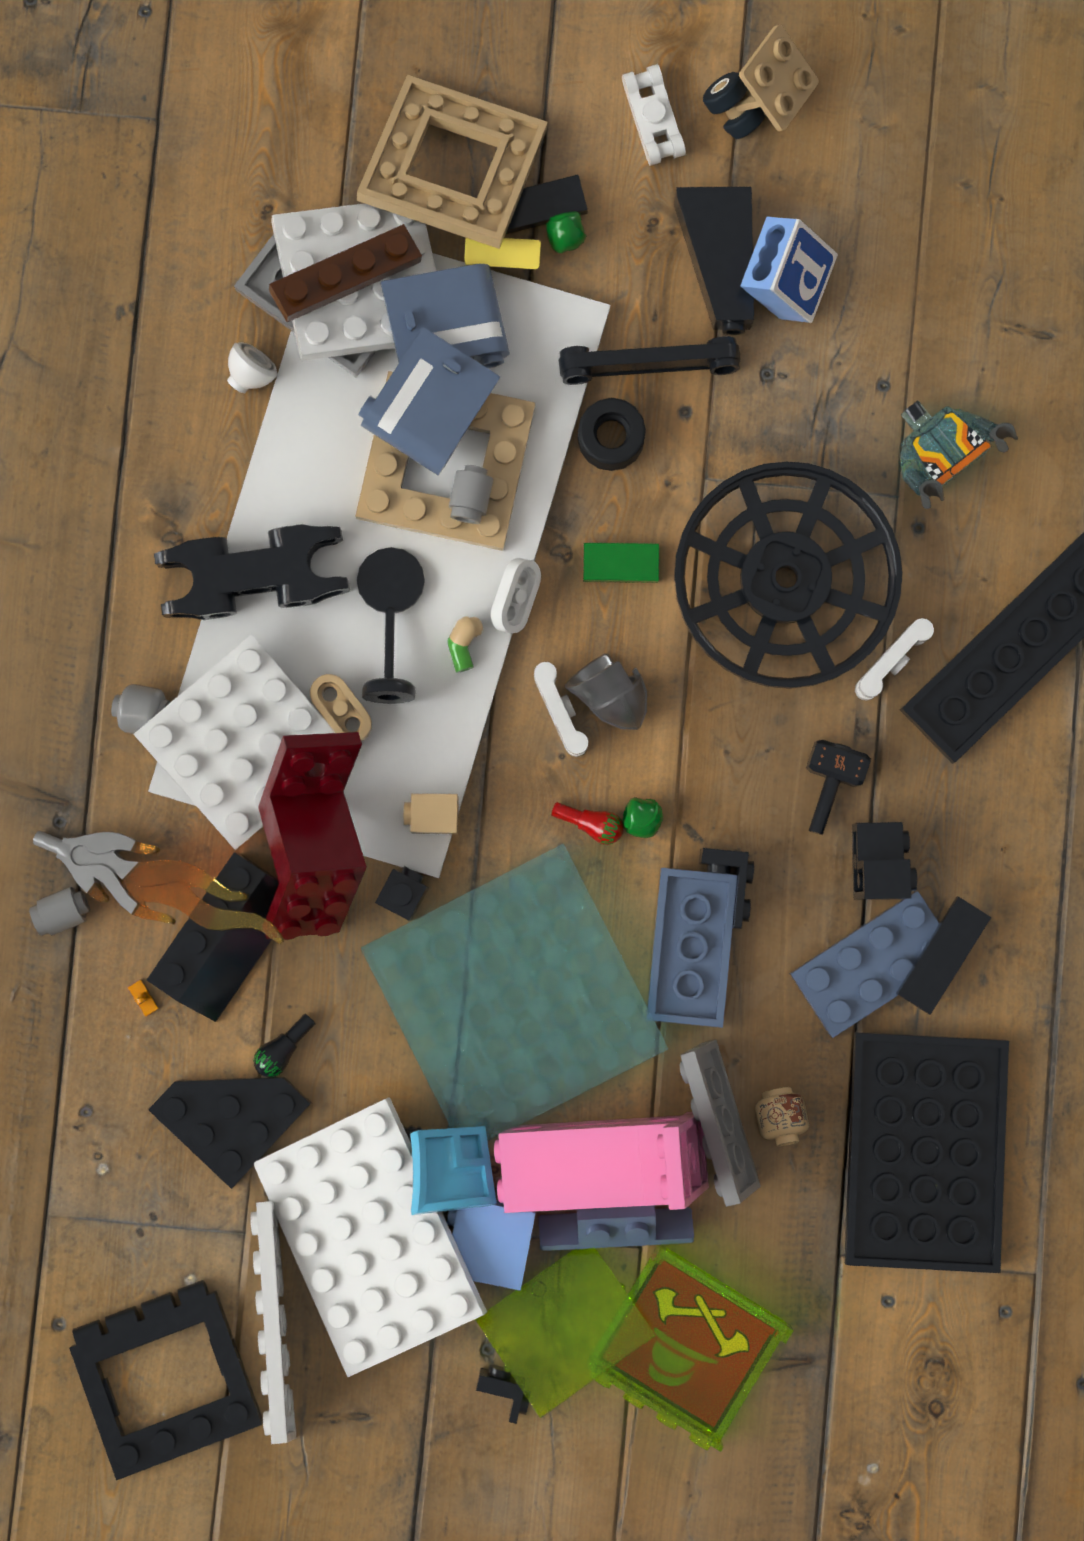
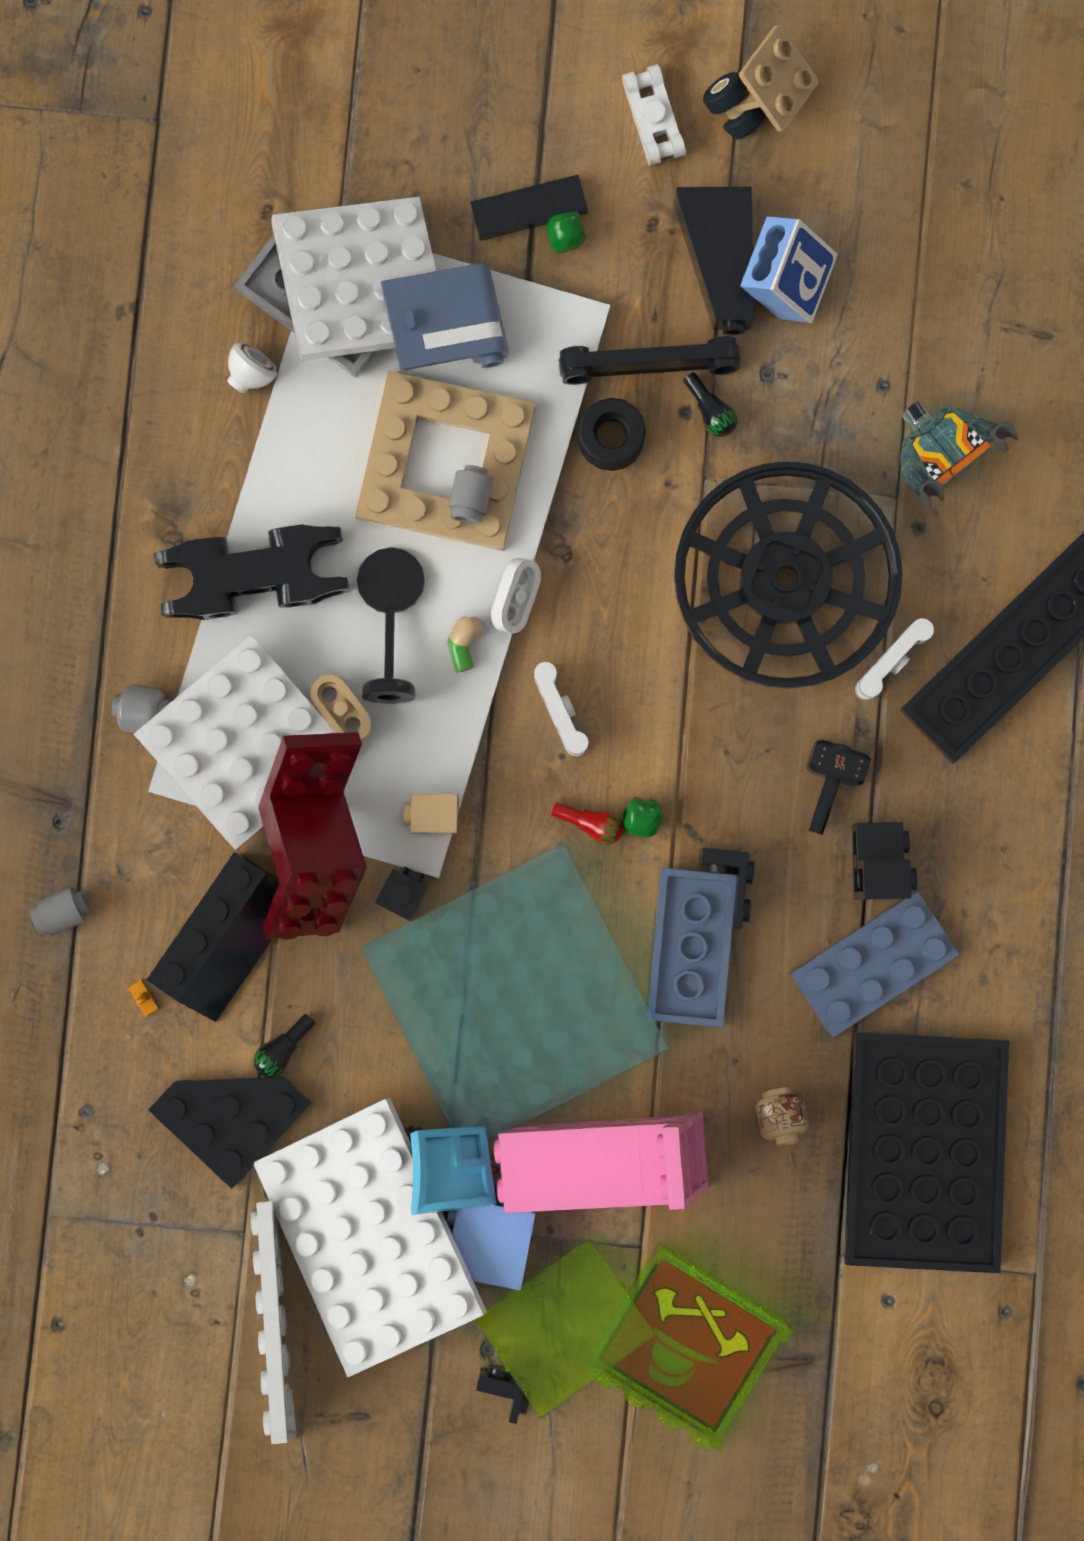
piece [33,831,284,944] -> none
black hinge [69,1280,263,1481] -> none
reddish brown plate [269,224,422,322] -> none
tan plate [357,75,548,249] -> none
sand blue door [358,327,500,476] -> none
light yellow slope [464,238,541,269] -> none
sand blue bracket [539,1205,694,1251] -> none
flat silver helmet [565,654,647,730] -> none
green tile [583,543,659,583] -> none
light grey plate [680,1039,761,1207] -> none
black tile [896,897,991,1015] -> none
none -> black piece [683,372,737,437]

